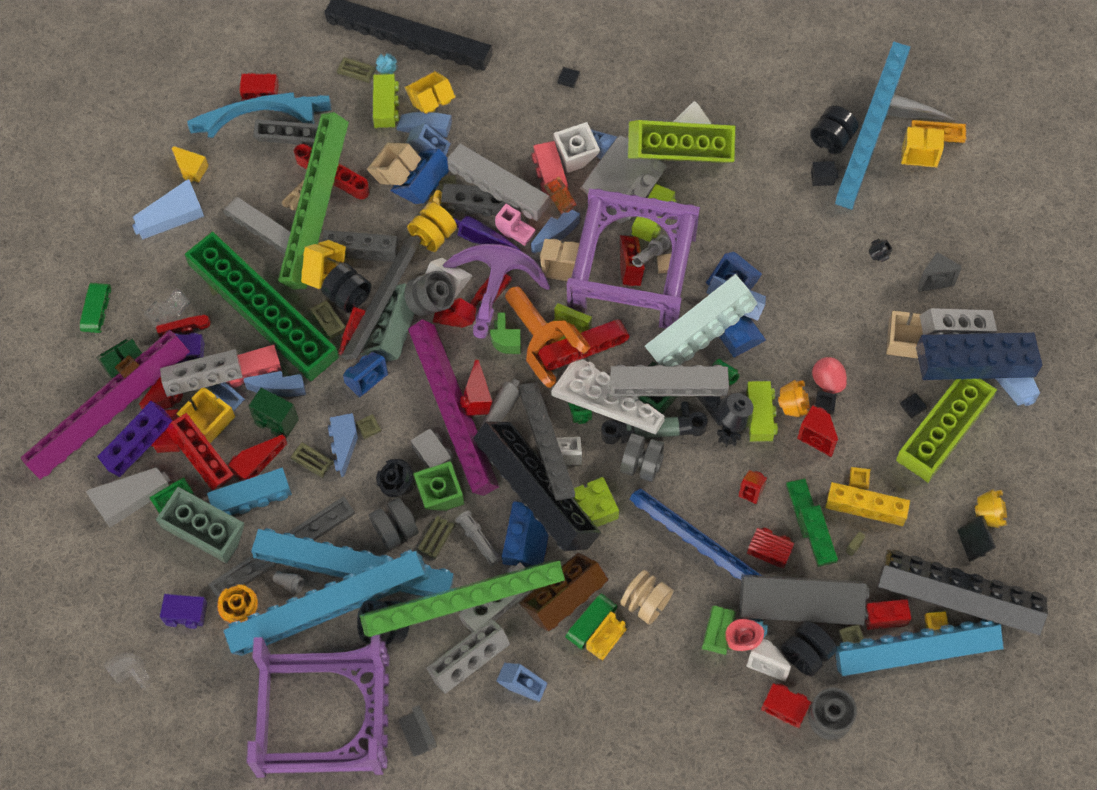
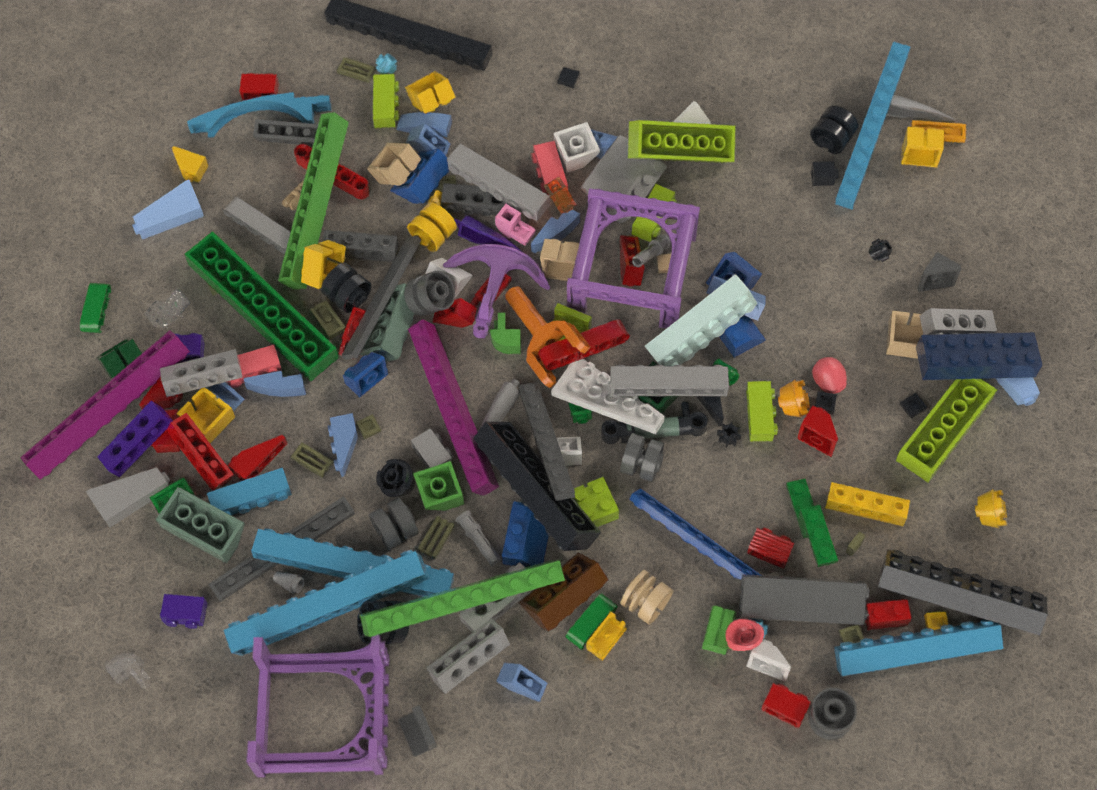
reddish brown tile [115,355,140,378] -> none
red hinge [156,314,211,337] -> none
light orange cone [218,584,258,623] -> none
dark green piece [248,388,299,438] -> none
red slope [460,360,492,415] -> none
black cone [715,393,753,432] -> none
red slope [738,470,767,504] -> none
black wheel [781,621,837,677] -> none
yellow tile [849,467,870,489] -> none
black piece [957,516,996,562] -> none

